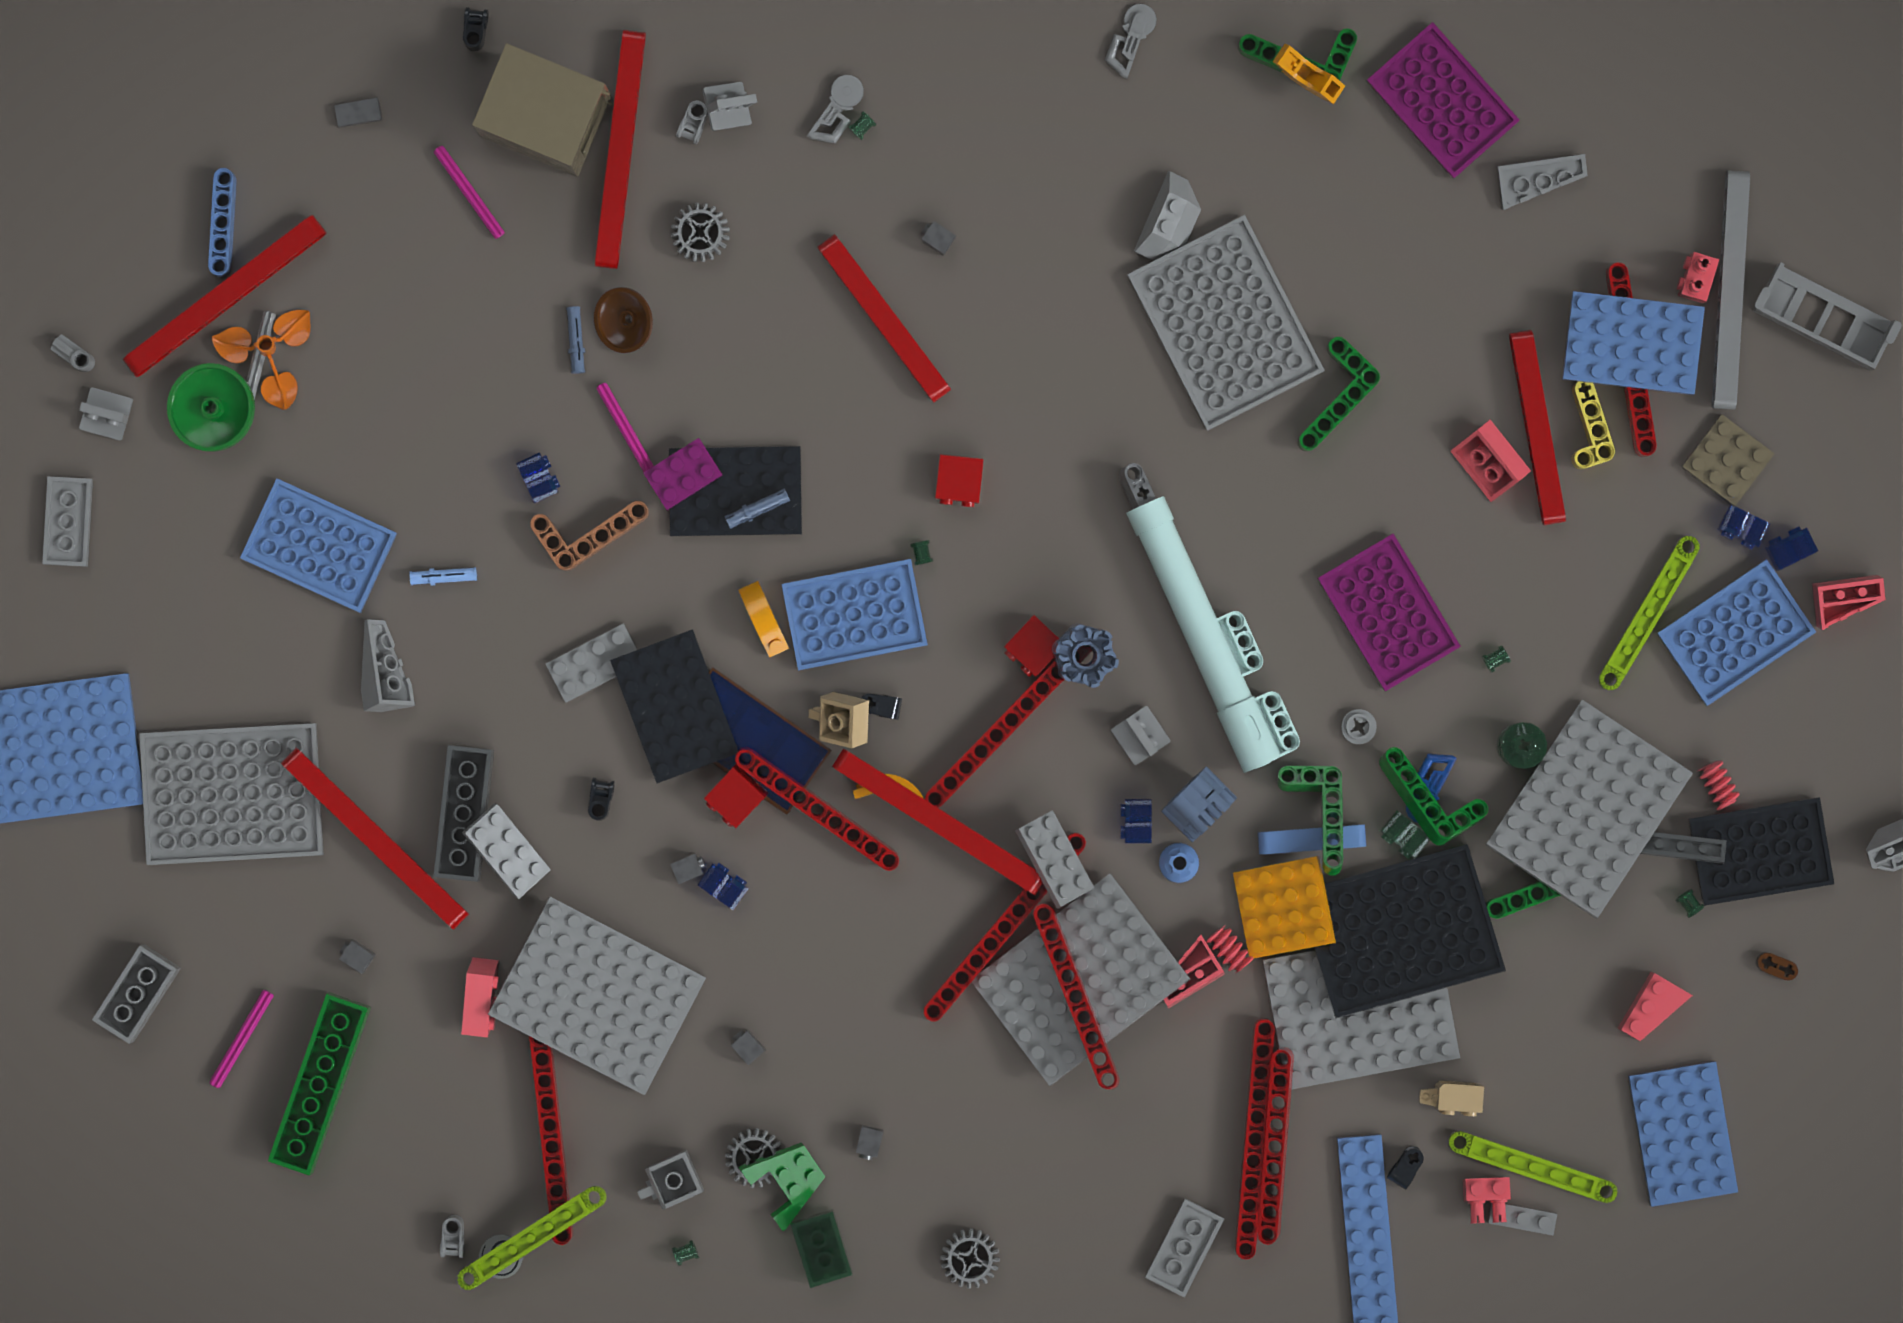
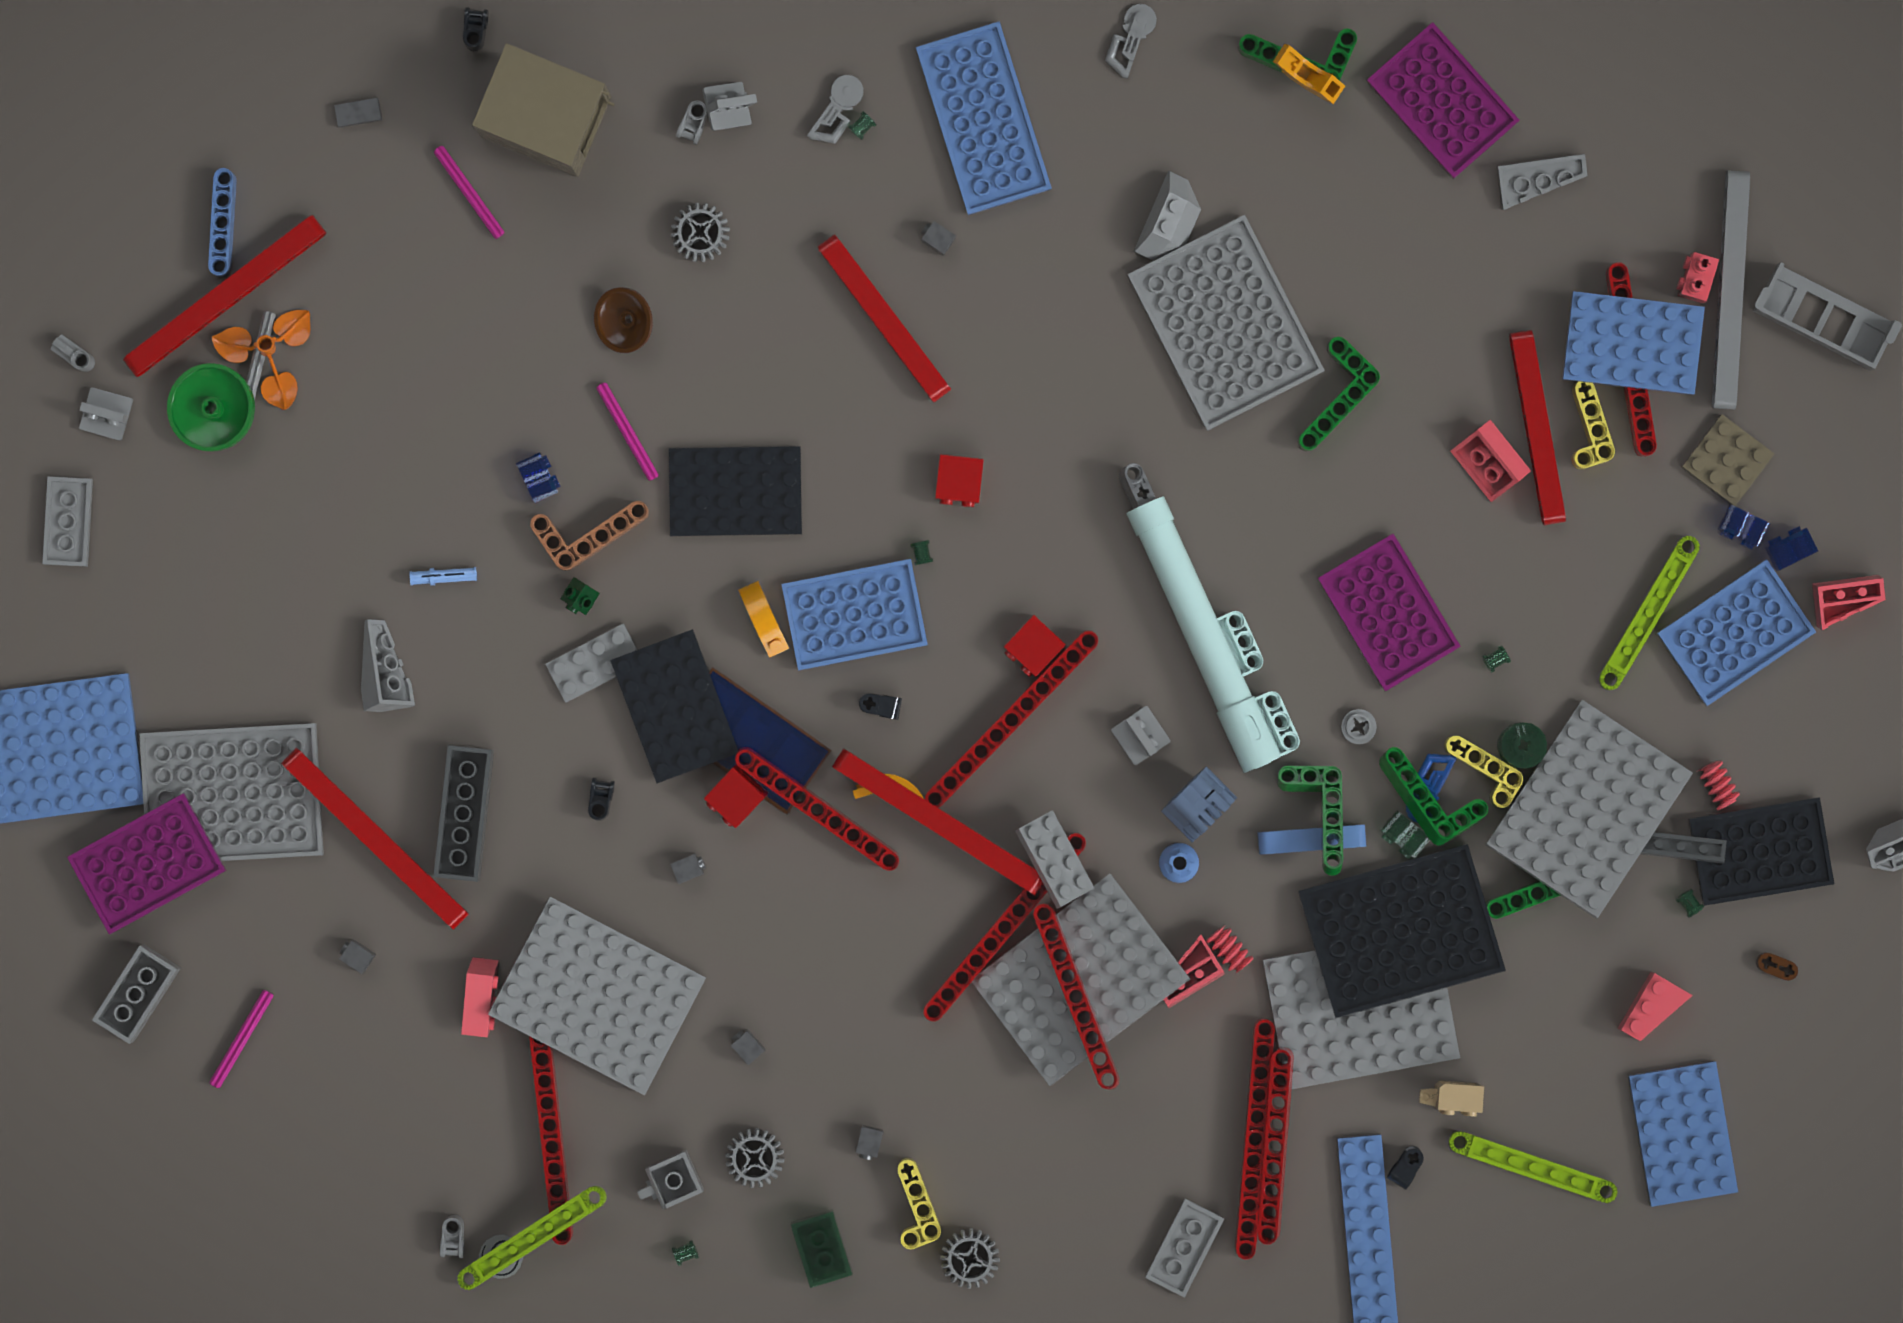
medium blue plate [240,478,397,613] -> none
green brick [268,992,371,1176] -> none
light grey plate [462,803,551,899] -> none
sand blue pin [566,306,586,374] -> none
red beam [595,30,646,269] -> none
magenta plate [643,438,722,510] -> none
clear blue brick [698,863,749,910] -> none
sand blue pin [725,489,790,529] -> none
green wing [738,1142,825,1231] -> none
tan hinge [809,692,869,748] -> none
sand blue piece [1052,623,1119,688] -> none
clear blue brick [1120,799,1152,844] -> none
light orange plate [1233,856,1336,958] -> none
coral brick [1463,1177,1511,1224] -> none
light grey plate [1487,1203,1557,1236] -> none
none -> magenta plate [67,793,227,935]
none -> dark green brick [560,577,600,615]
none -> light yellow beam [898,1158,941,1249]
none -> medium blue plate [916,21,1052,215]
none -> light yellow beam [1444,736,1523,808]

